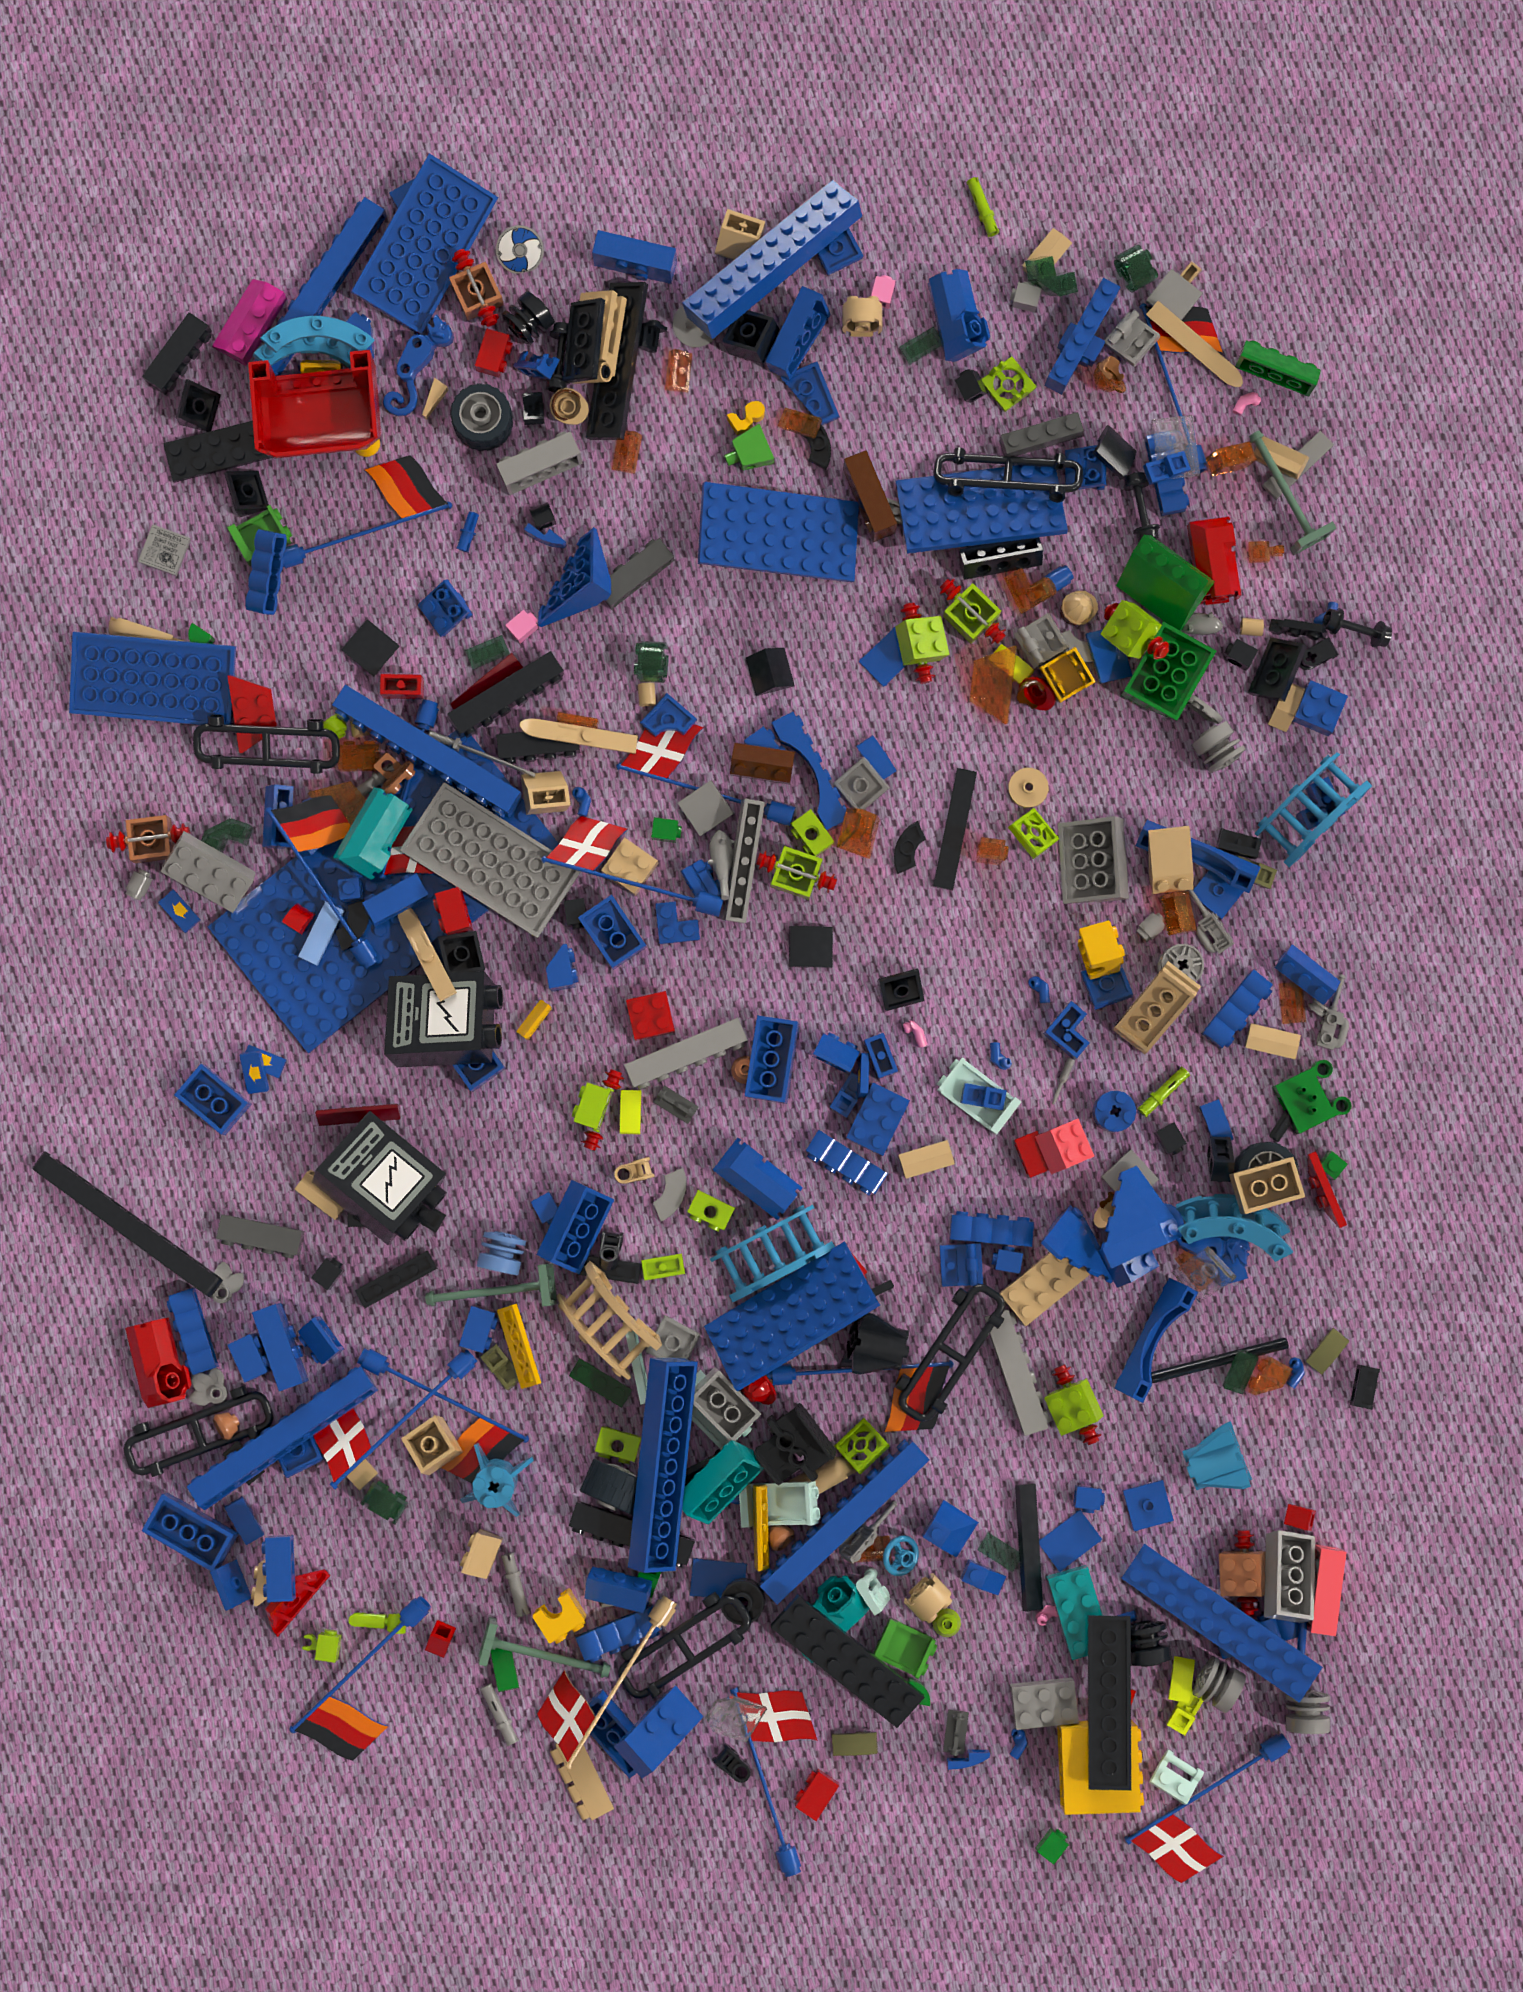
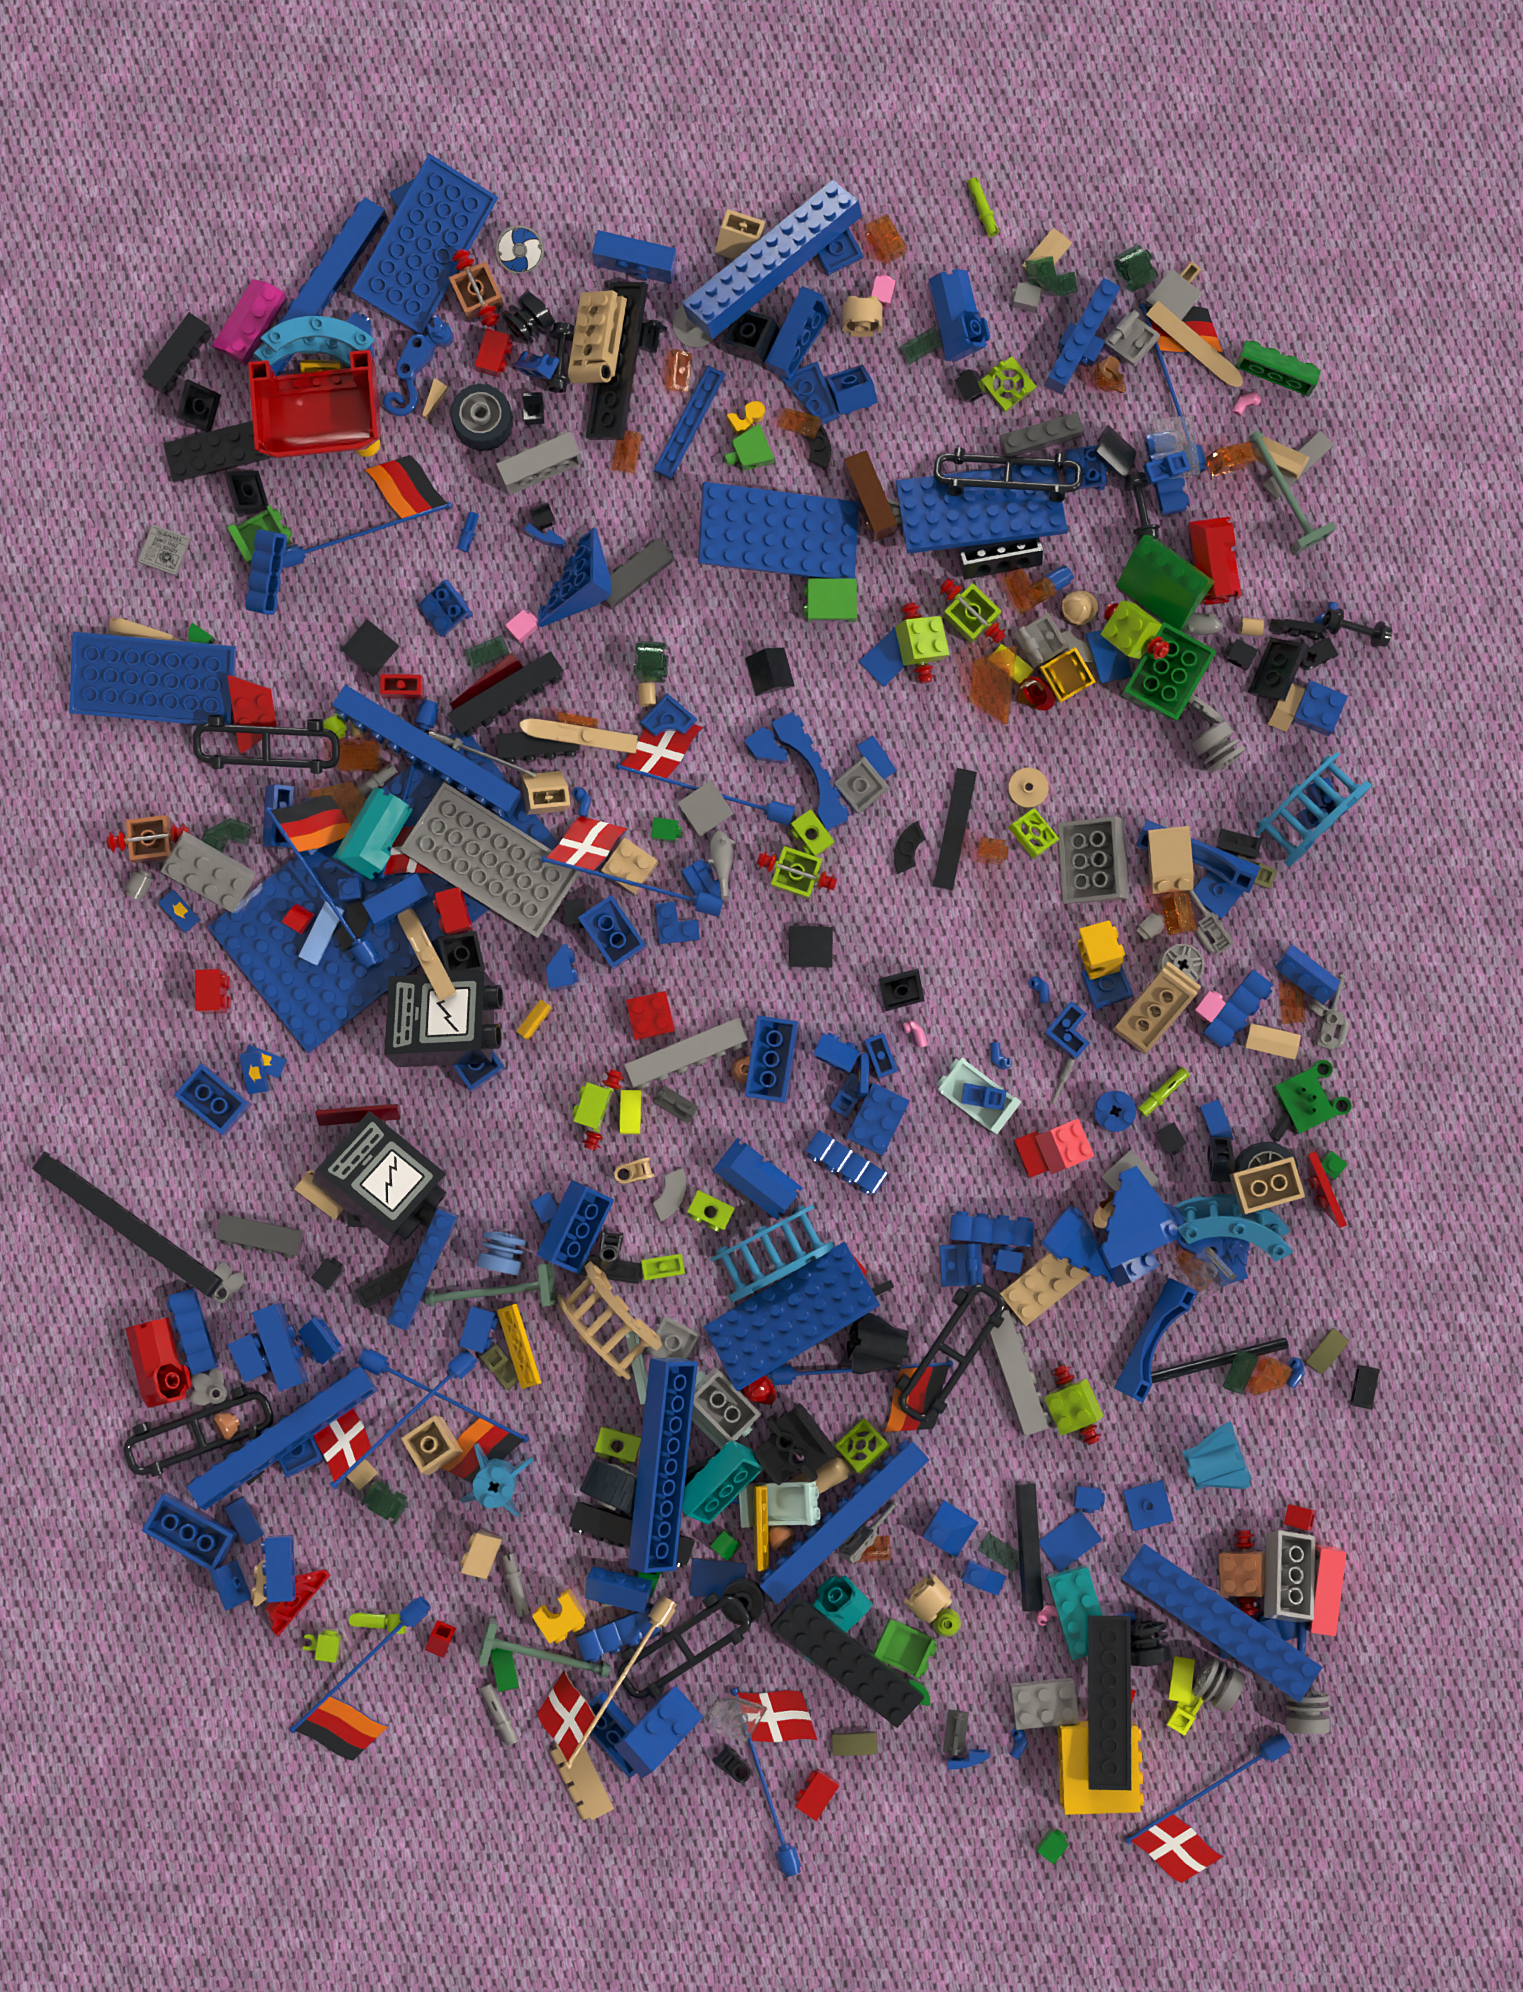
nougat bracket [373,752,415,795] -> none
tan piece [550,388,589,425] -> none
black tile [563,298,605,383] -> none
dark green plate [569,1358,632,1408] -> none
light grey brick [722,799,765,923] -> none
reddish brown slope [730,743,795,785] -> none
clear orange slope [837,808,880,859] -> none
light aqua plate [856,1568,890,1616] -> none
dark azure piece [883,1535,919,1576] -> none
tan piece [898,1140,955,1179] -> none
light aqua plate [1149,1749,1204,1805] -> none
clear orange plate [1248,541,1284,563] -> none
none -> red brick [195,969,231,1014]
none -> blue arch [387,1207,459,1331]
none -> blue tile [653,365,726,480]
none -> green brick [710,1529,742,1561]
none -> bright green panel [804,579,857,622]
none -> blue slope [825,364,878,415]
none -> clear orange brick [865,214,907,265]
none -> bright pink brick [1192,991,1226,1024]

